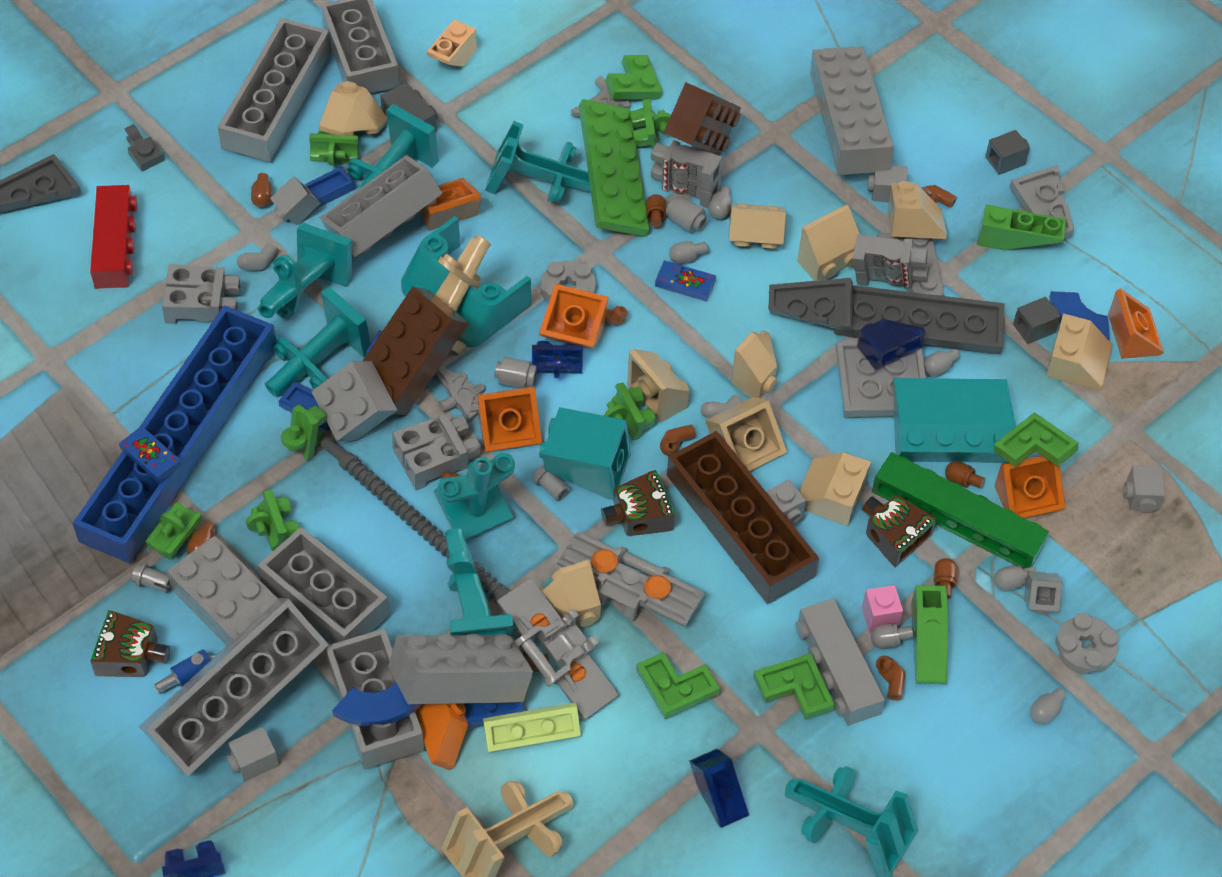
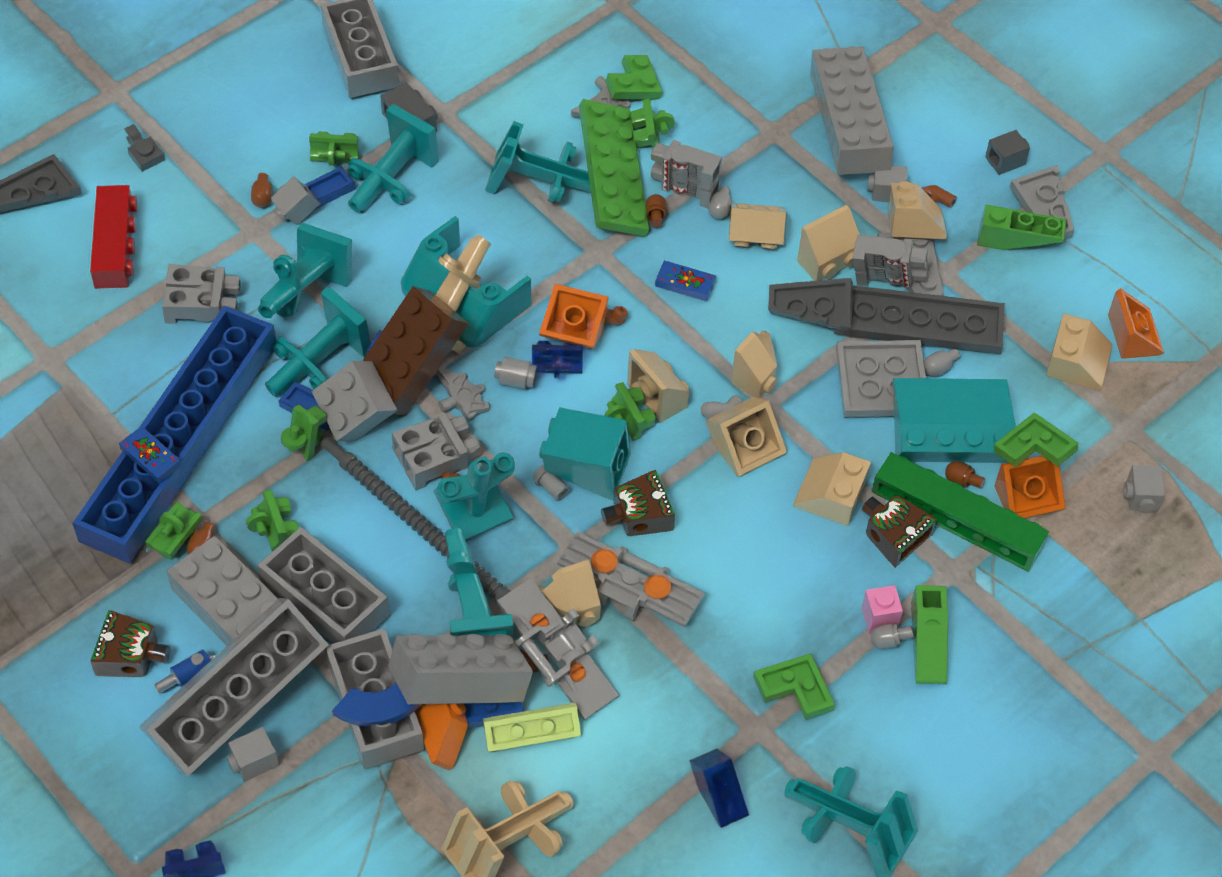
light grey pin [132,564,171,593] -> none
light grey brick [218,18,331,162] -> none
light grey arm [237,244,278,271] -> none
tan slope [319,81,388,136] -> none
light grey brick [320,155,443,258] -> none
orange slope [420,178,481,231] -> none
light nougat slope [427,19,477,66] -> none
orange slope [477,386,542,452] -> none
light grey plate [541,261,596,301] -> none
bright green plate [636,652,720,719] -> none
dark orange arm [660,424,695,456] -> none
reddish brown brick [663,82,741,156] -> none
light grey brick [665,196,707,233] -> none
reddish brown brick [667,431,819,604] -> none
light grey cylinder [669,241,708,265] -> none
light grey brick [766,479,806,525] -> none
light grey brick [796,598,885,726] -> none
clear blue slope [857,319,926,370] -> none
dark orange arm [876,656,906,701] -> none
dark orange cylinder [933,558,958,599] -> none
light grey cylinder [994,565,1036,591] -> none
dark grey brick [1013,296,1061,344] -> none
light grey brick [1024,571,1063,613] -> none
light grey cylinder [1030,688,1066,725] -> none
blue tile [1049,291,1110,340] -> none
light grey plate [1055,613,1119,674] -> none

